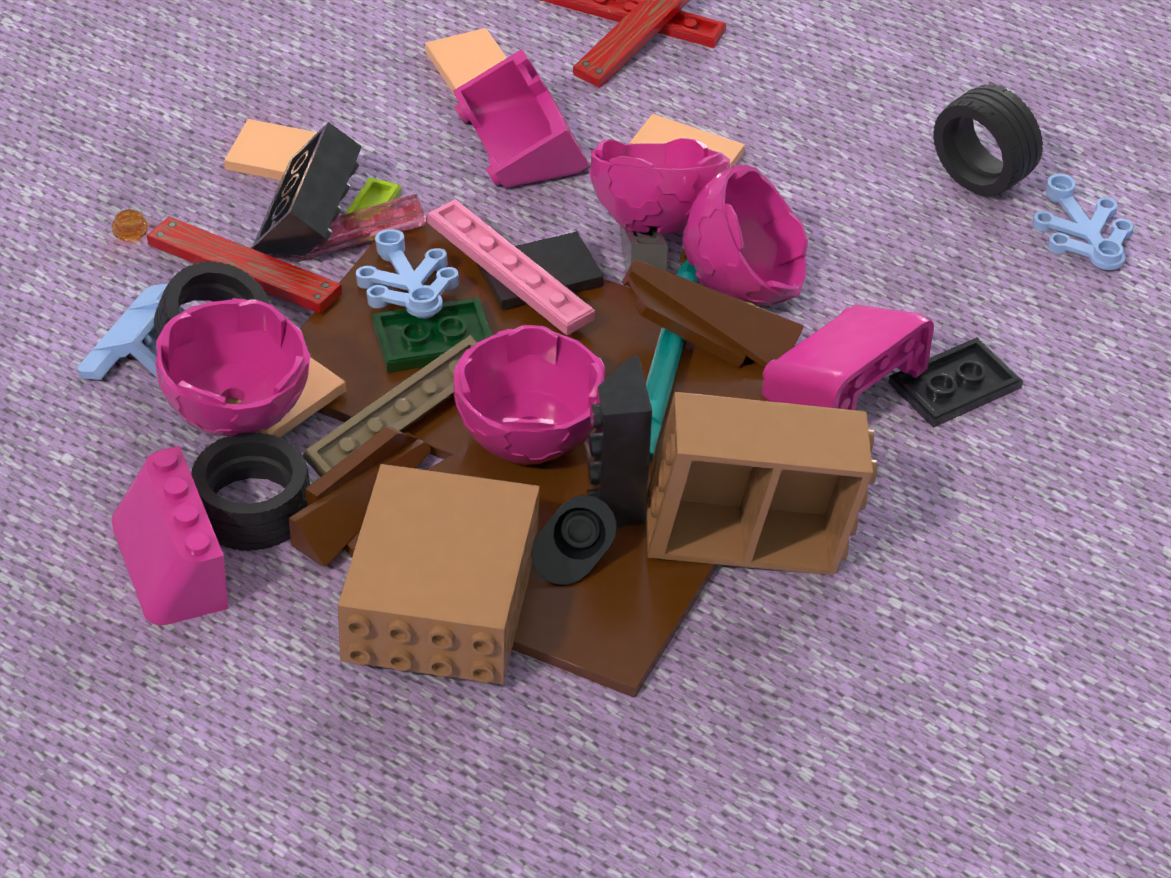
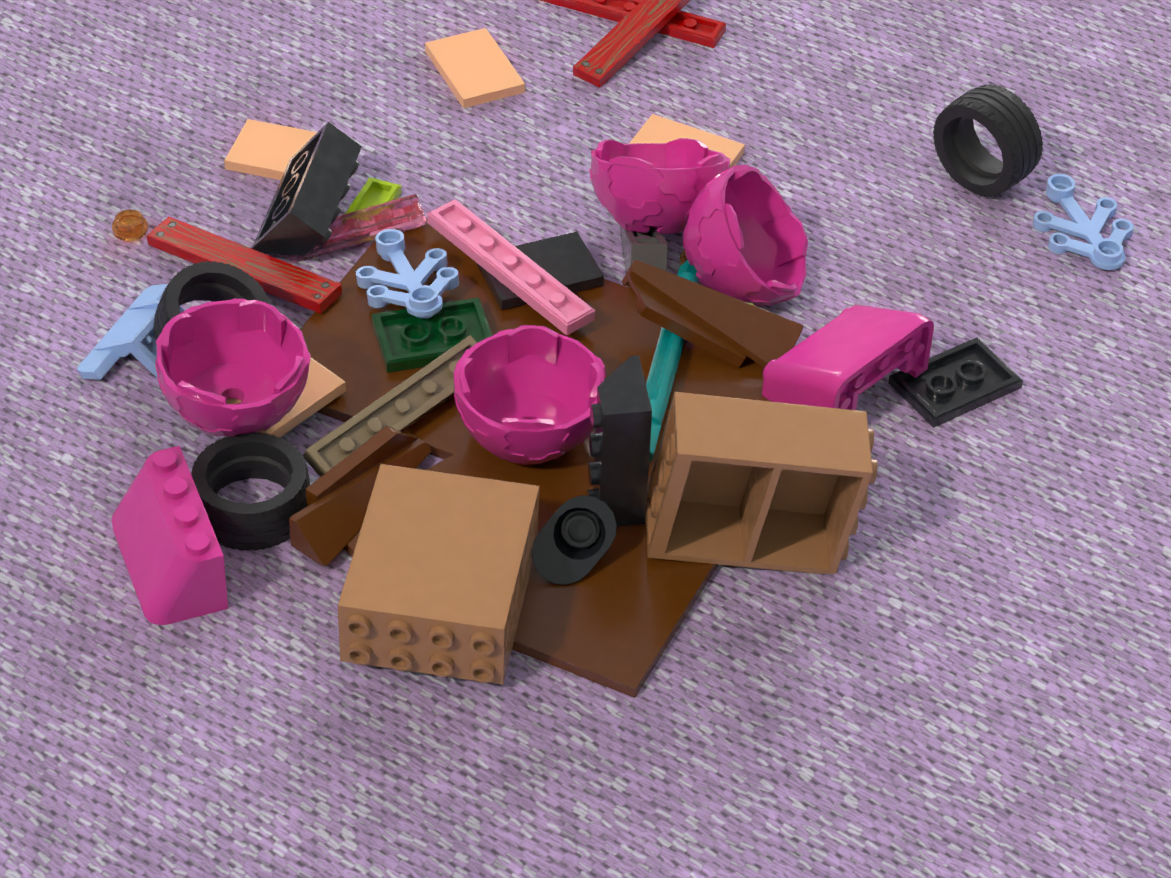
dark pink windscreen [453,49,591,188] -> none

